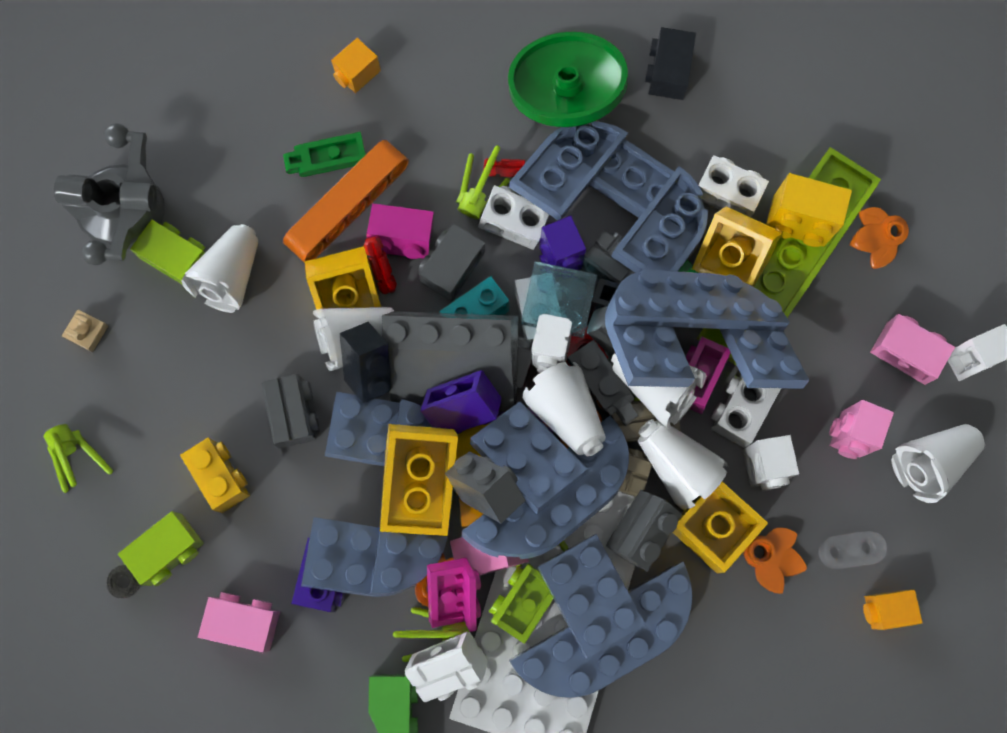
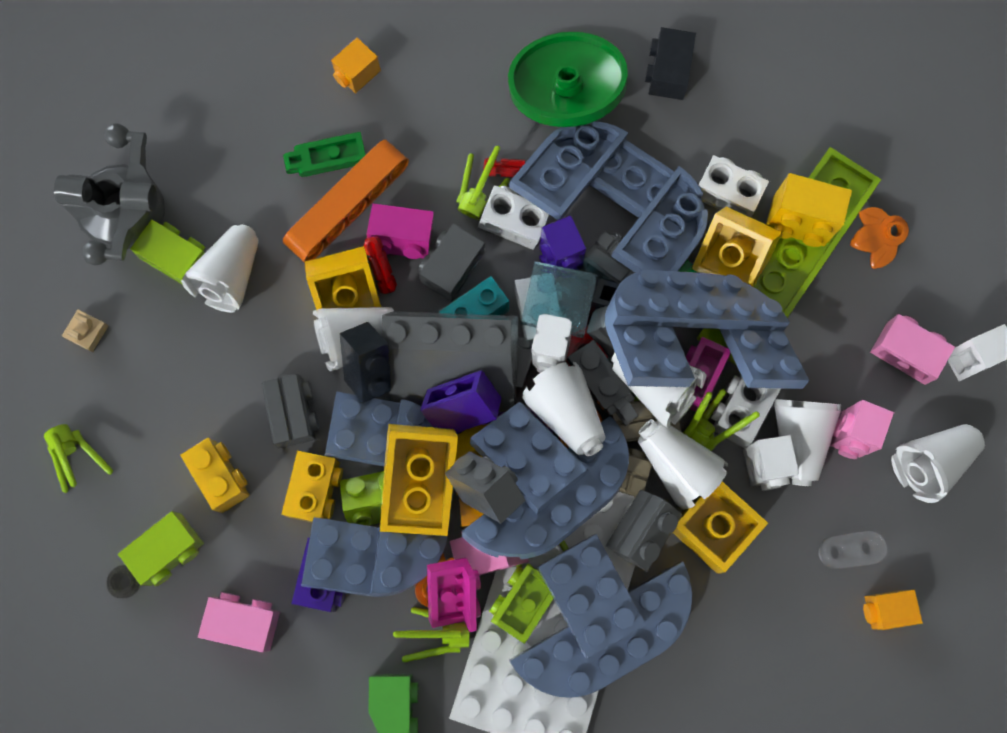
white brick [405,632,488,702] -> none
orange plate [743,528,807,594] -> none
none -> yellow brick [281,450,343,522]
none -> lime bracket [340,471,384,526]
none -> lime plant [683,389,760,451]
none -> white cone [774,399,841,486]

